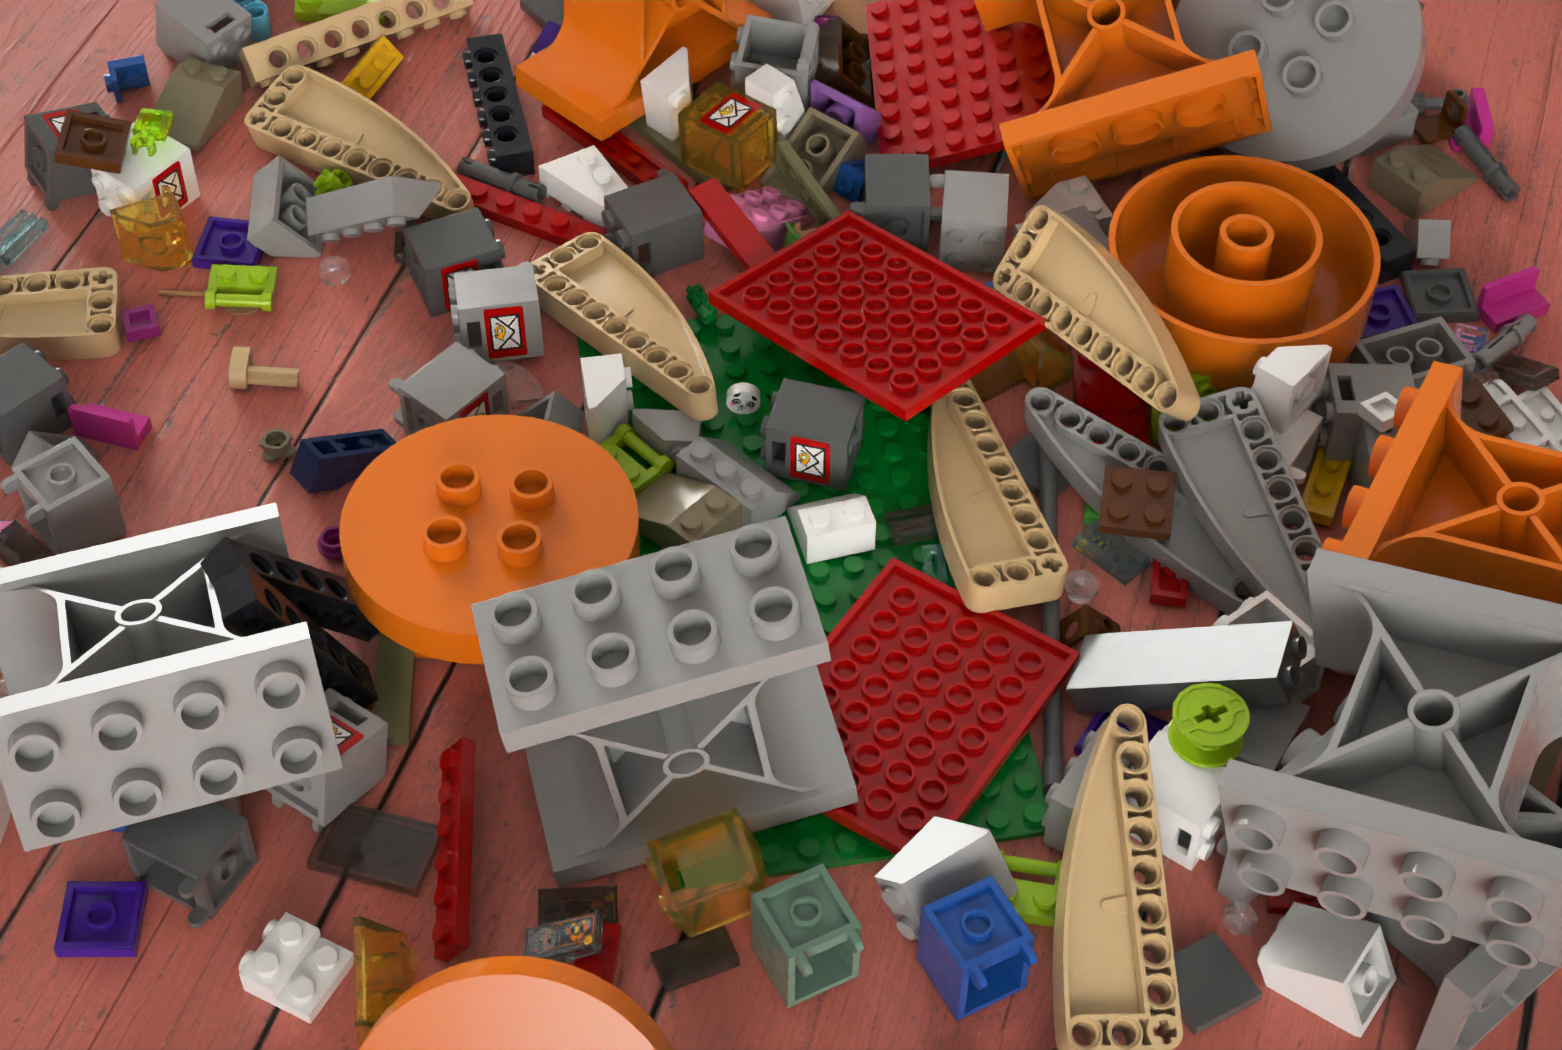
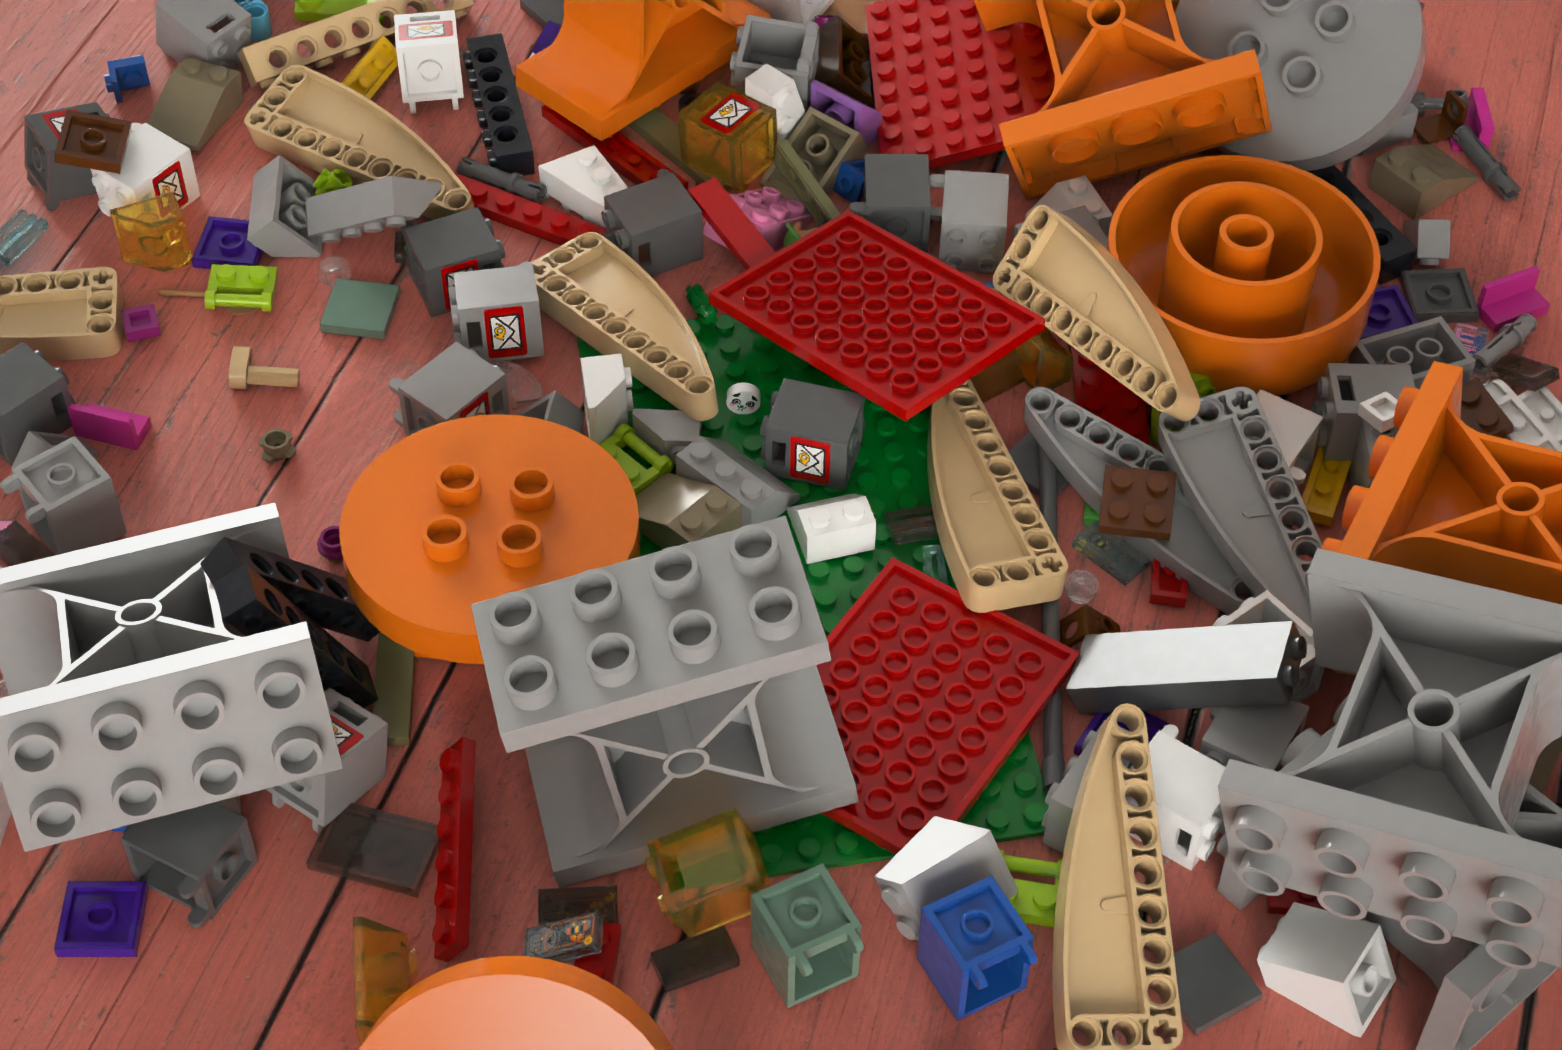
clear neon green plate [130,108,175,156] -> none
white plate [239,912,356,1024] -> none
dark blue slope [289,429,397,493] -> none
white slope [640,47,694,142] -> none
lime piece [1168,682,1250,768] -> none
clear plate [1222,899,1259,937] -> none
white slope [1251,345,1332,434] -> none
none -> sand green tile [320,278,401,339]
none -> white container [394,10,464,114]

